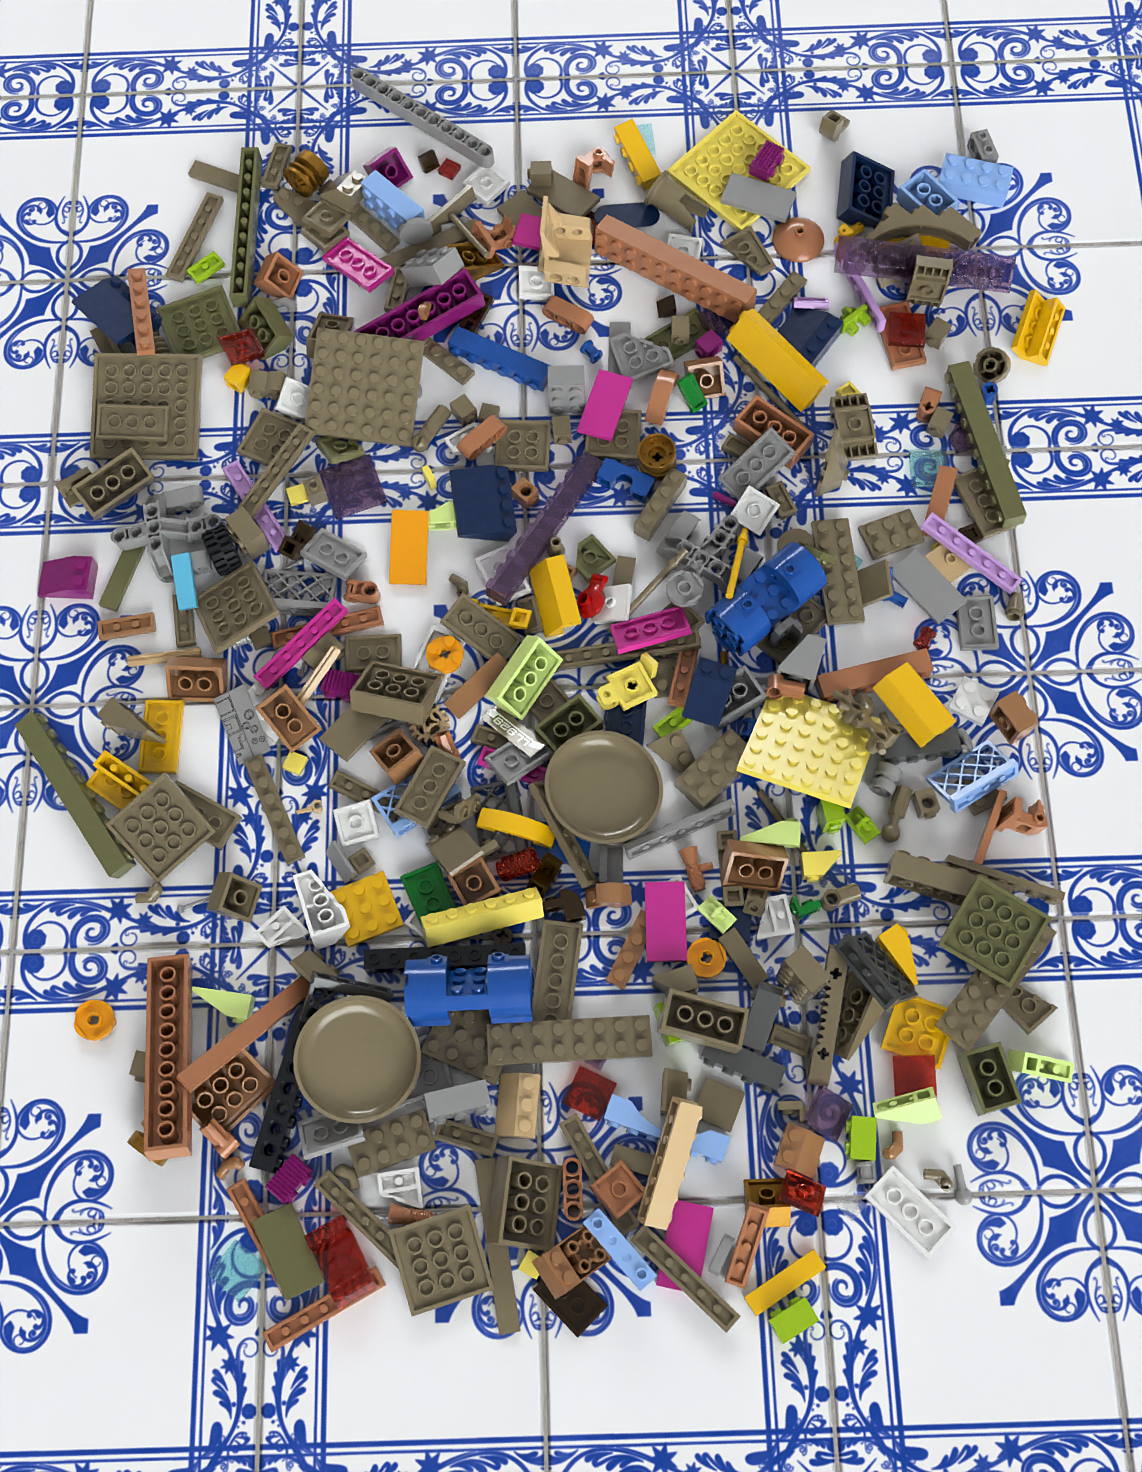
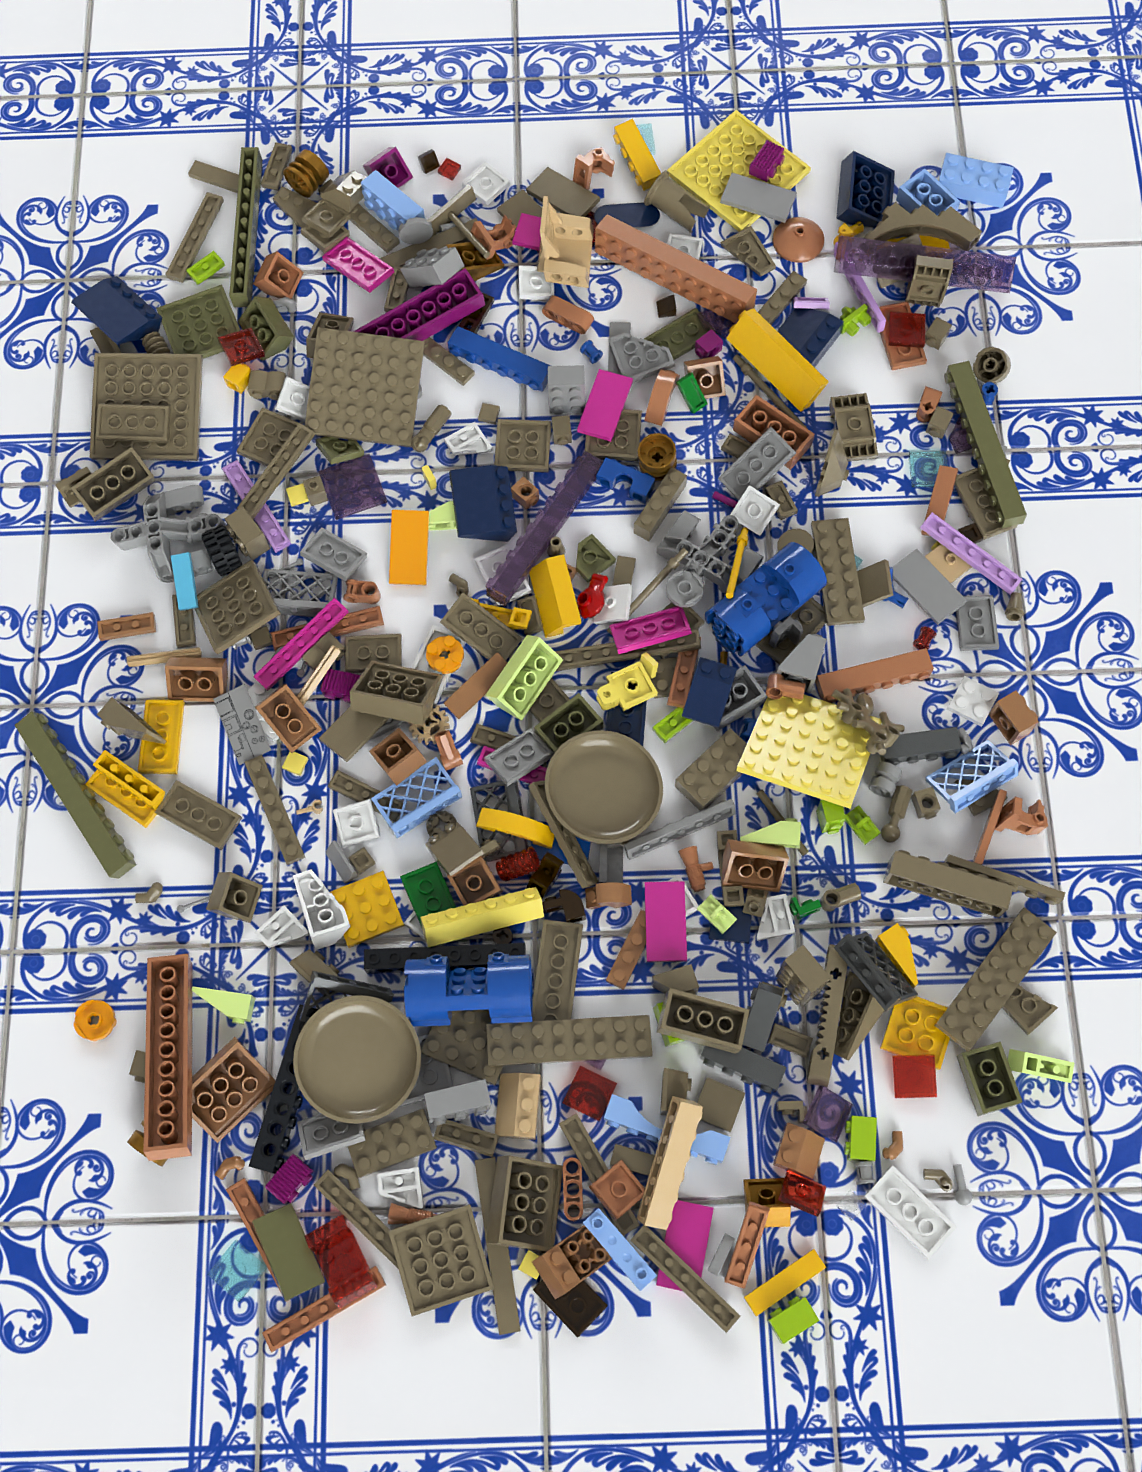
magenta slope [37,556,98,599] -> none
olive tile [98,546,146,612] -> none
dark tan plate [105,772,217,883] -> none
nougat plate [127,268,155,356] -> none
nougat tile [176,976,315,1093] -> none
nougat piece [199,1116,241,1159] -> none
dark brown brick [277,519,317,561] -> none
light grey beam [350,68,495,168] -> none
dark tan plate [393,745,466,830] -> none
medium nougat tile [418,301,432,320] -> none
dark tan bracket [438,793,481,824] -> none
dark tan brick [450,394,478,427] -> none
nougat beam [456,415,508,461] -> none
sticker [480,706,547,757] -> none
dark tan brick [527,161,553,187] -> none
dark tan wing [646,729,696,772] -> none
dark tan brick [671,316,689,345] -> none
light orange plate [686,938,727,979] -> none
dark tan tile [718,927,769,989] -> none
olive plate [798,541,838,565] -> none
light yellow slope [800,850,842,882] -> none
dark tan brick [819,109,850,142] -> none
light yellow tile [835,381,861,396] -> none
dark tan plate [858,508,925,560] -> none
yellow slope [872,662,957,748] -> none
yellowish green slope [873,1086,942,1124] -> none
olive plate [937,875,1052,988] -> none
light grey brick [967,129,999,163] -> none
yellow slope [1011,289,1066,366] -> none

